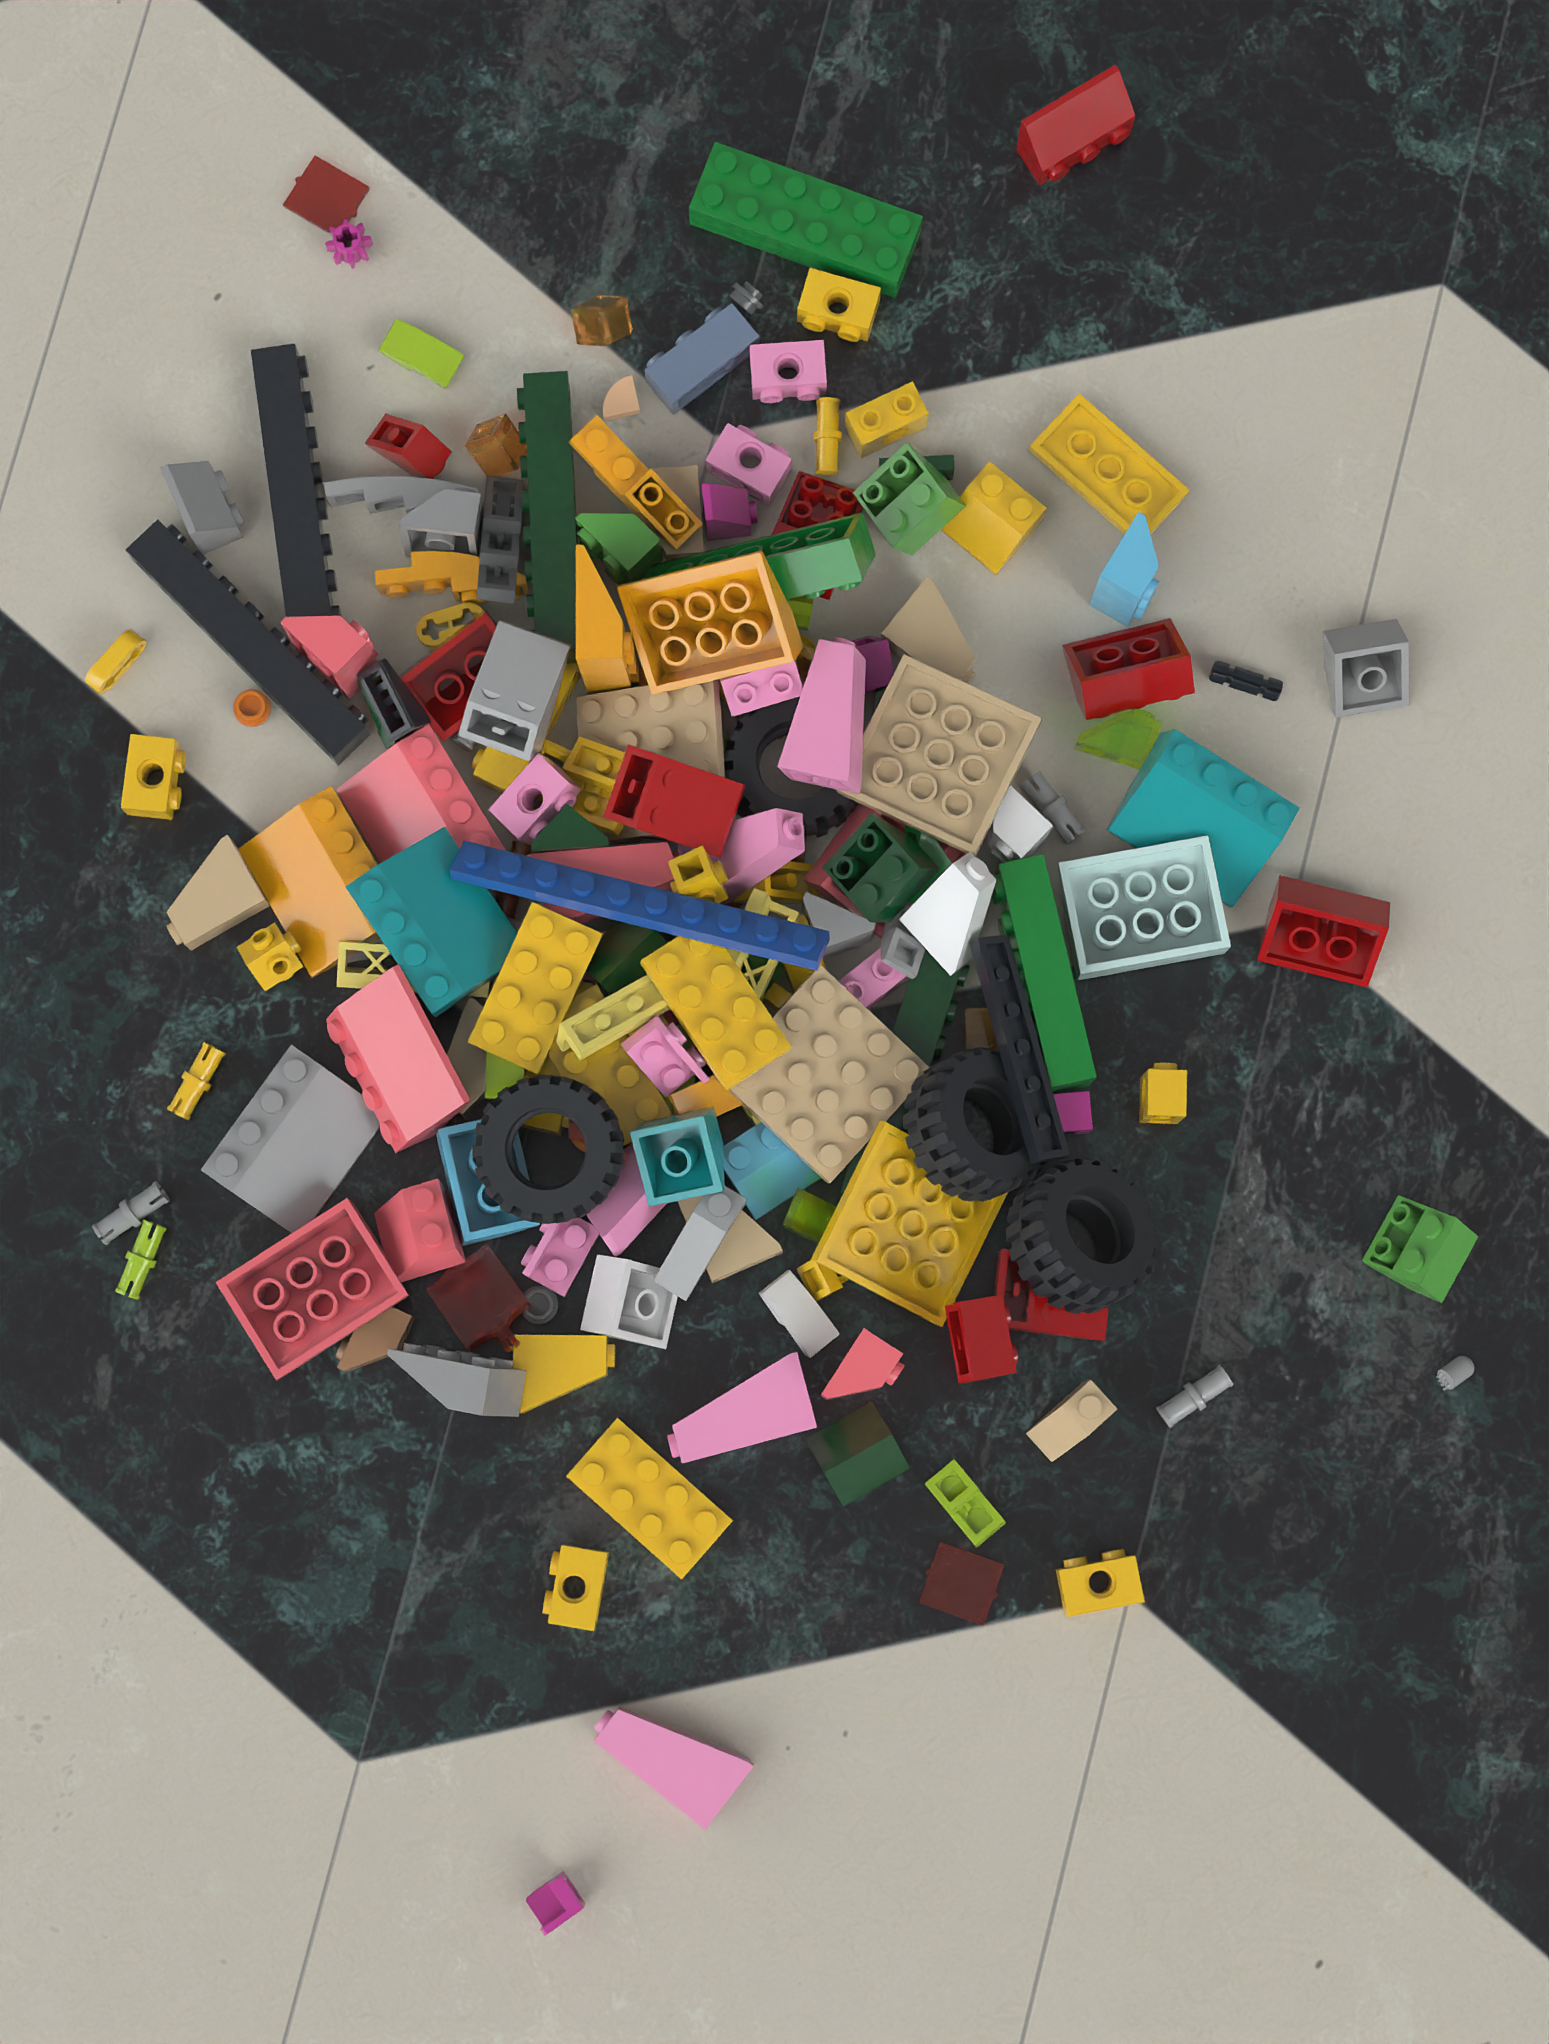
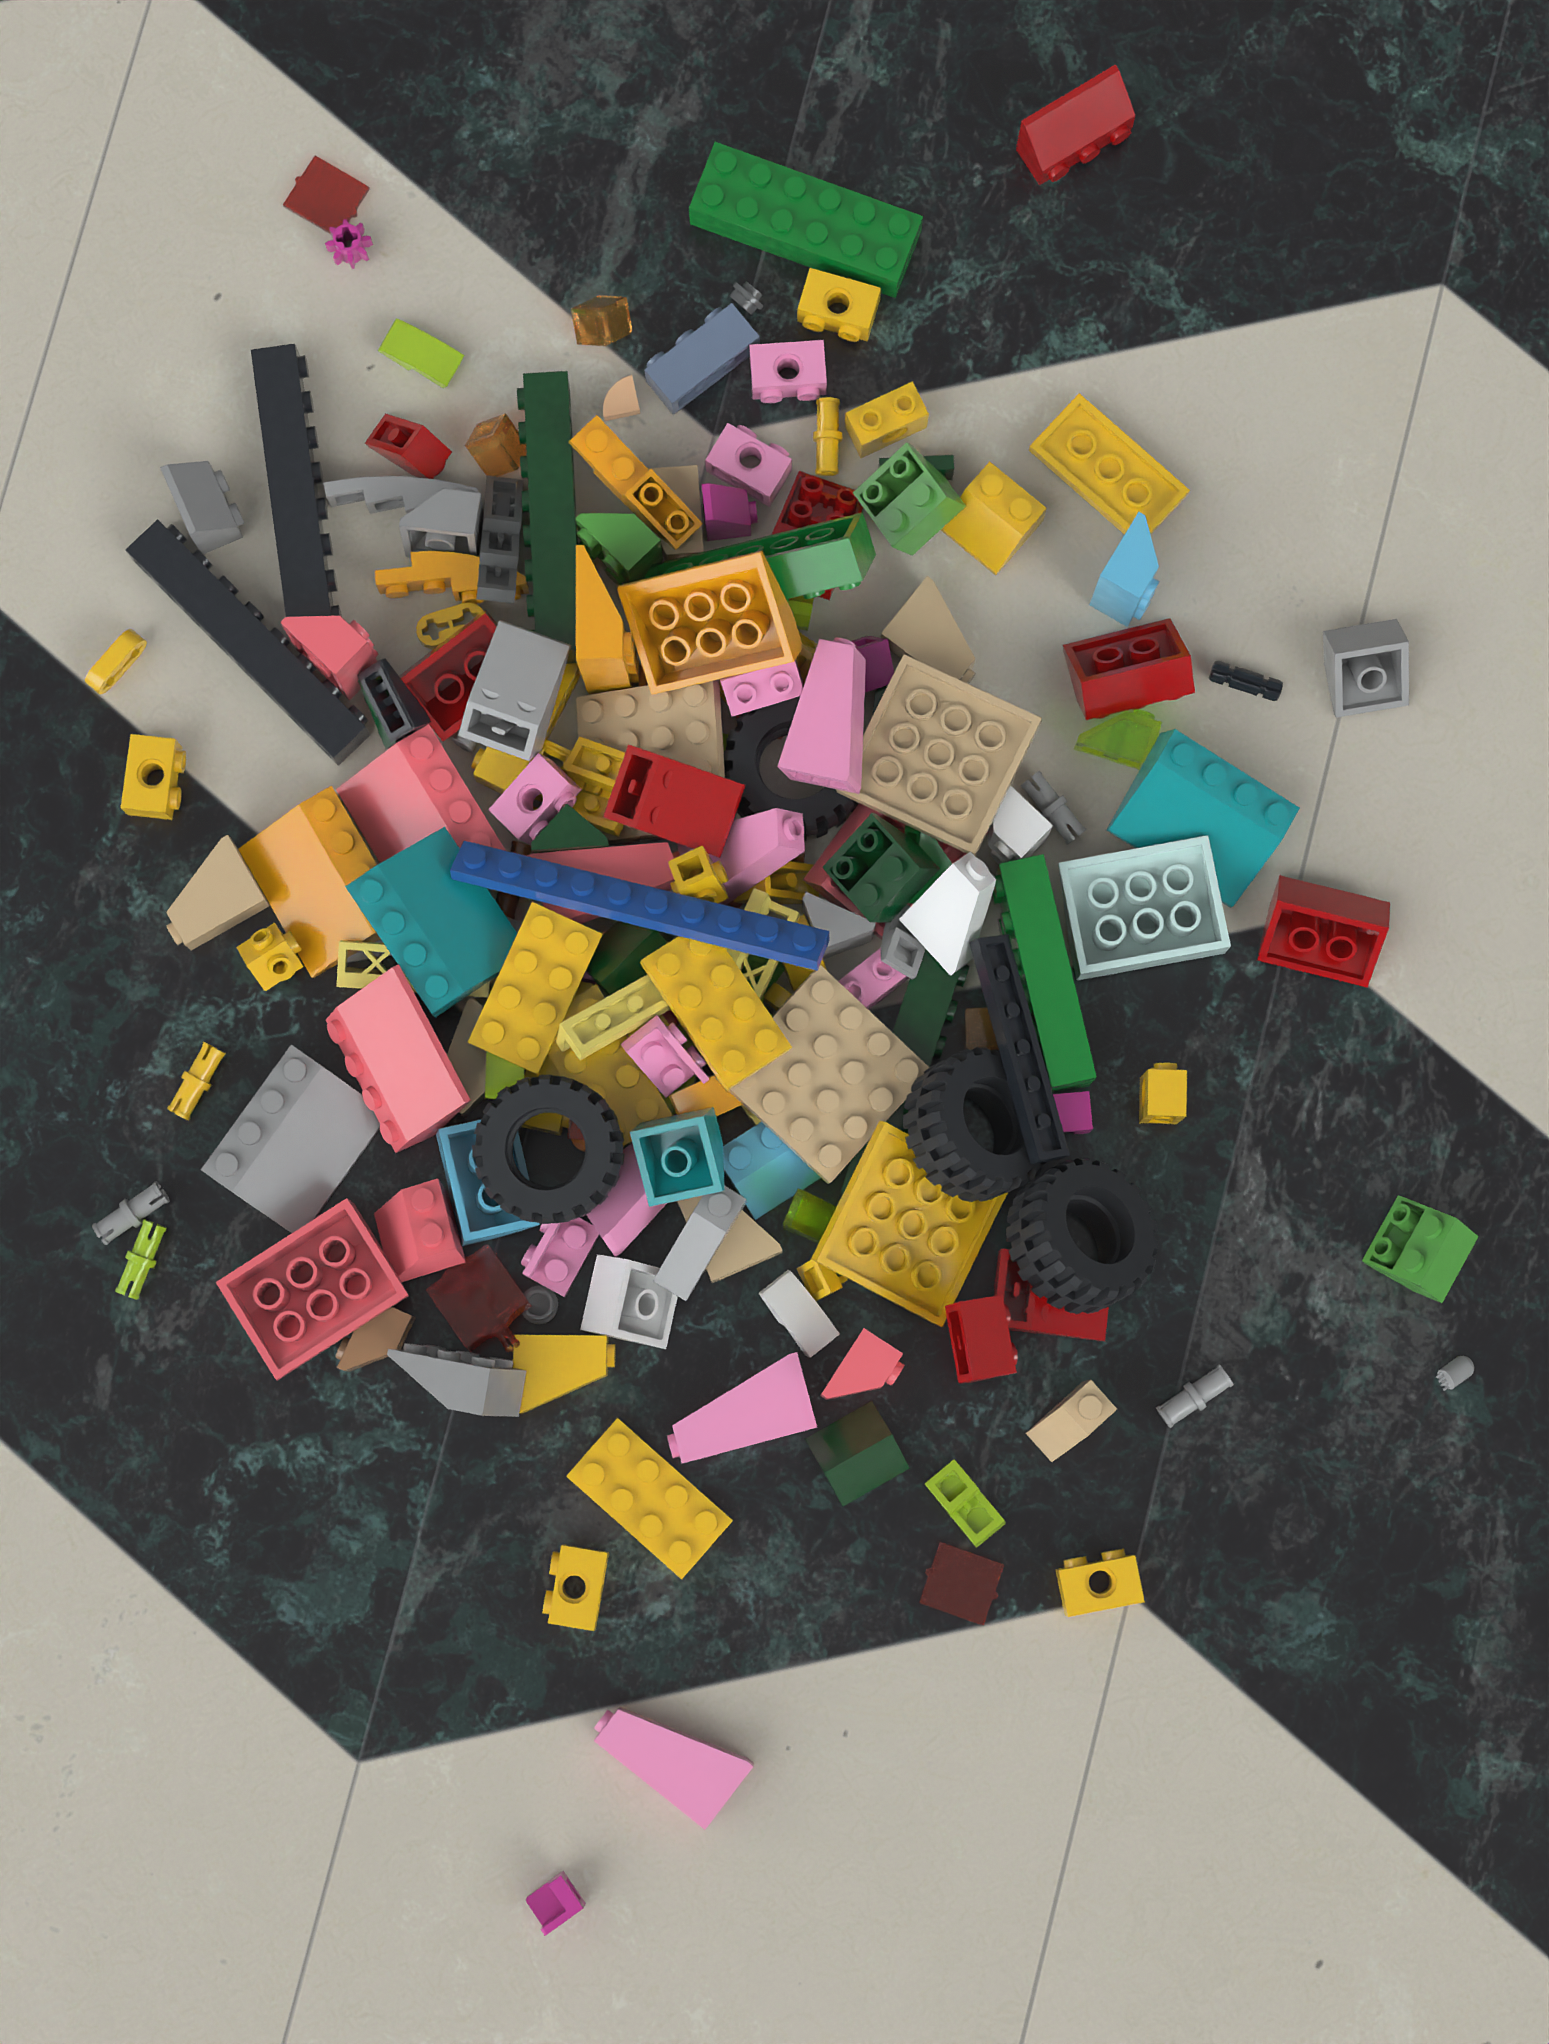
orange plate [233,689,271,727] -> none

